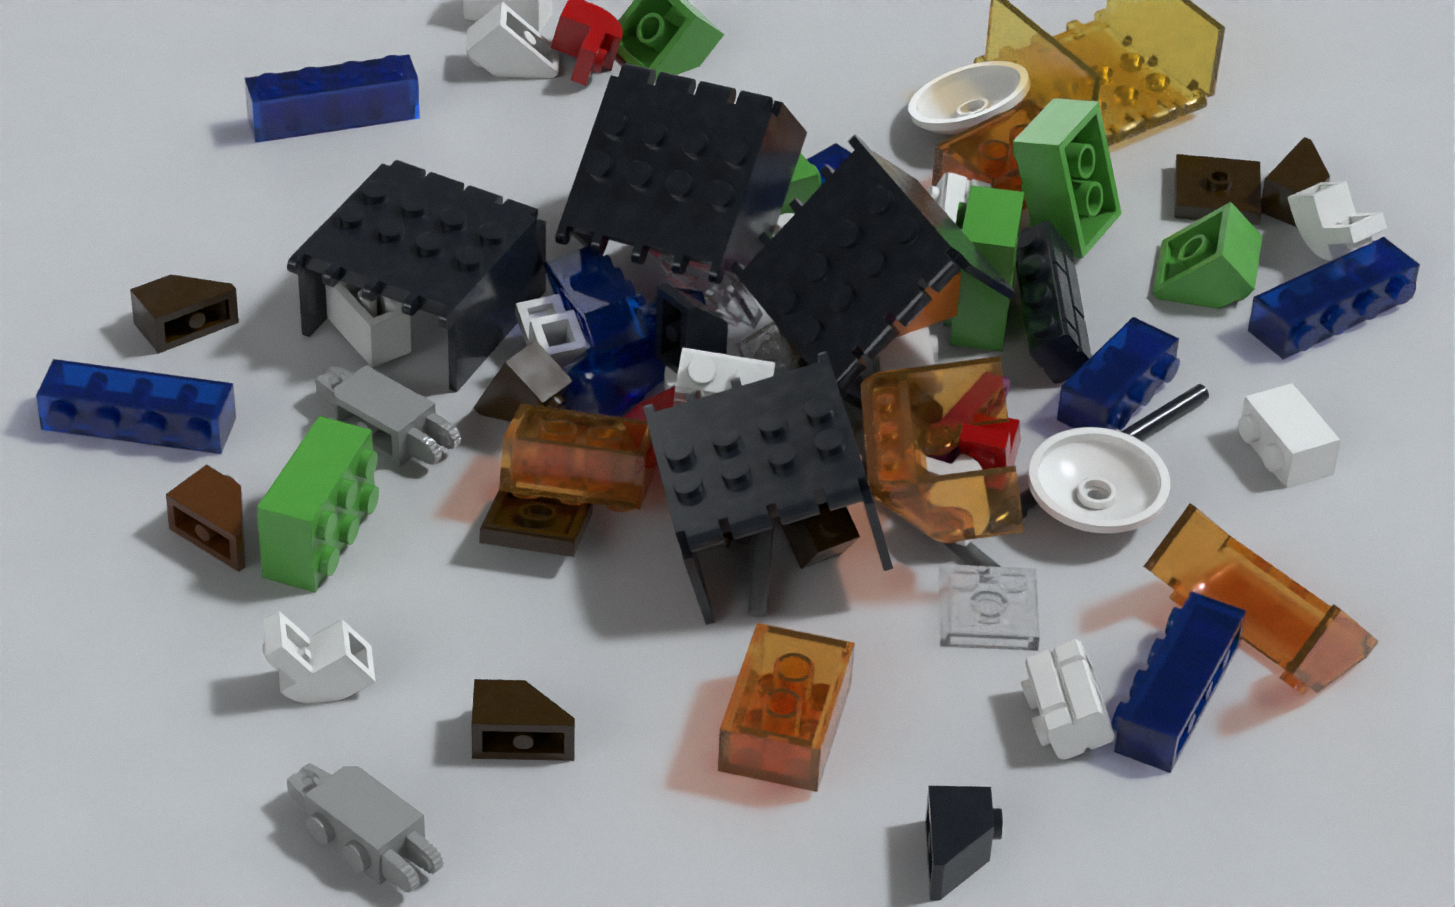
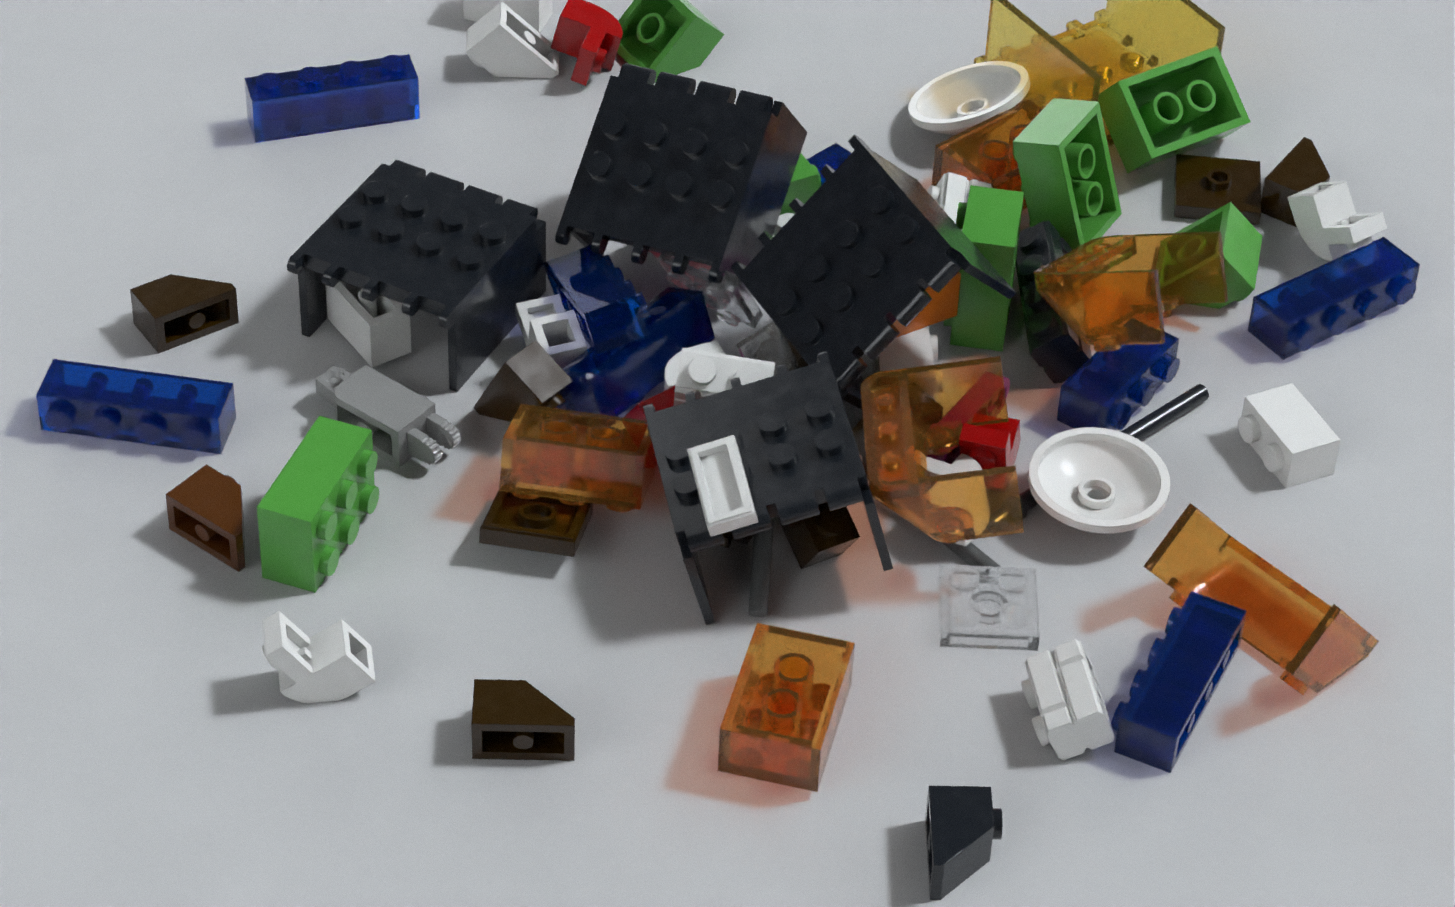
light grey hinge [287,763,444,893] -> none
black slope [655,283,728,375] -> none
none -> white tile [687,435,758,537]
none -> clear orange windscreen [1034,231,1228,352]
none -> bright green brick [1094,46,1251,174]

